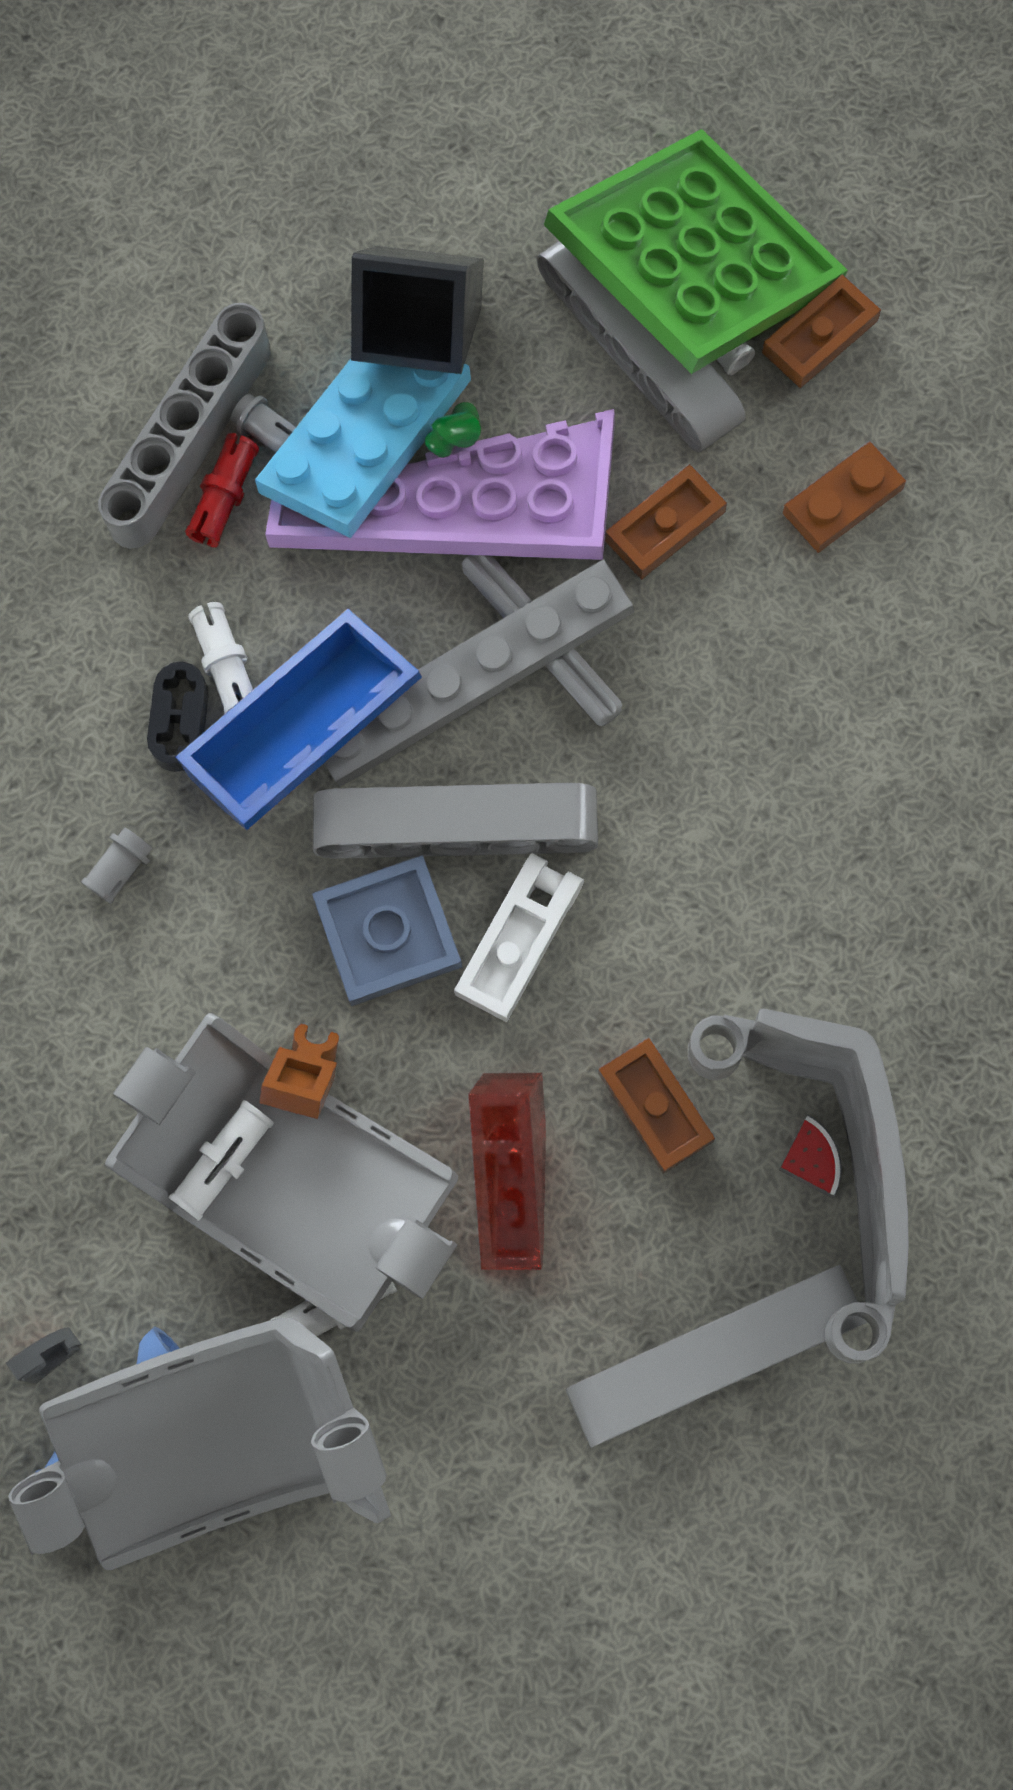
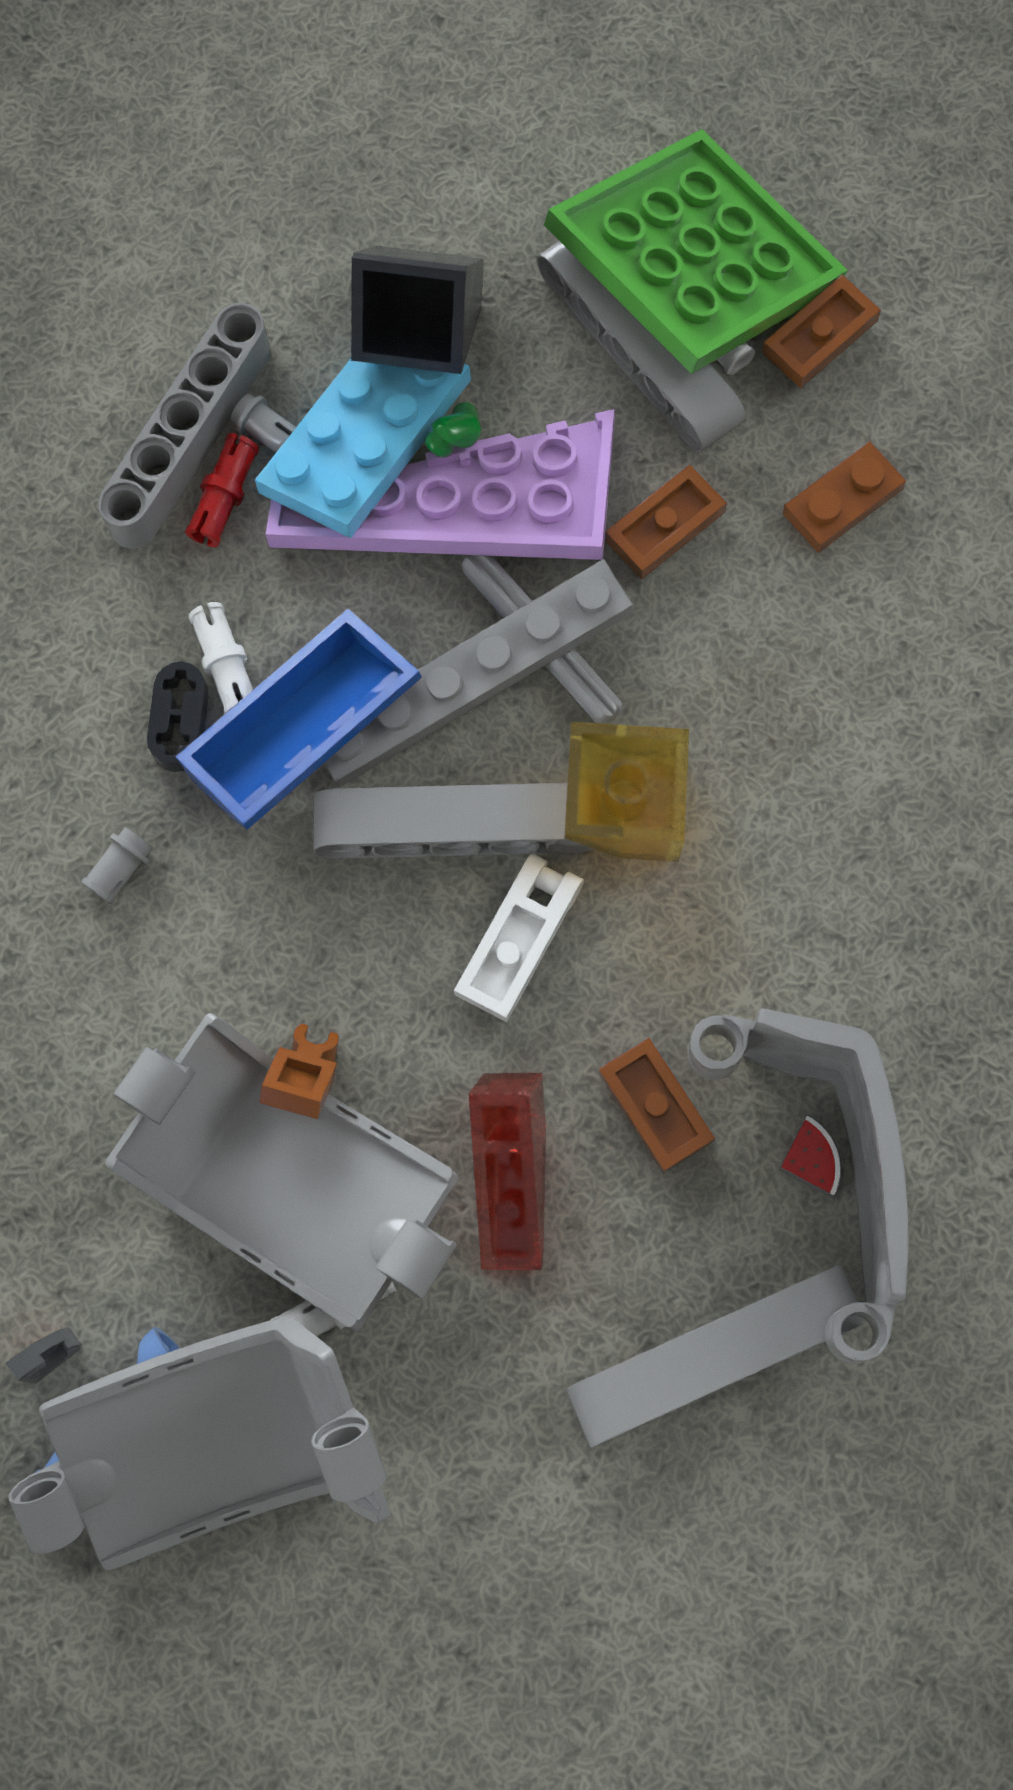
white pin [168,1100,274,1221] -> none
sand blue plate [312,855,462,1007] -> none
none -> clear yellow slope [564,722,689,862]

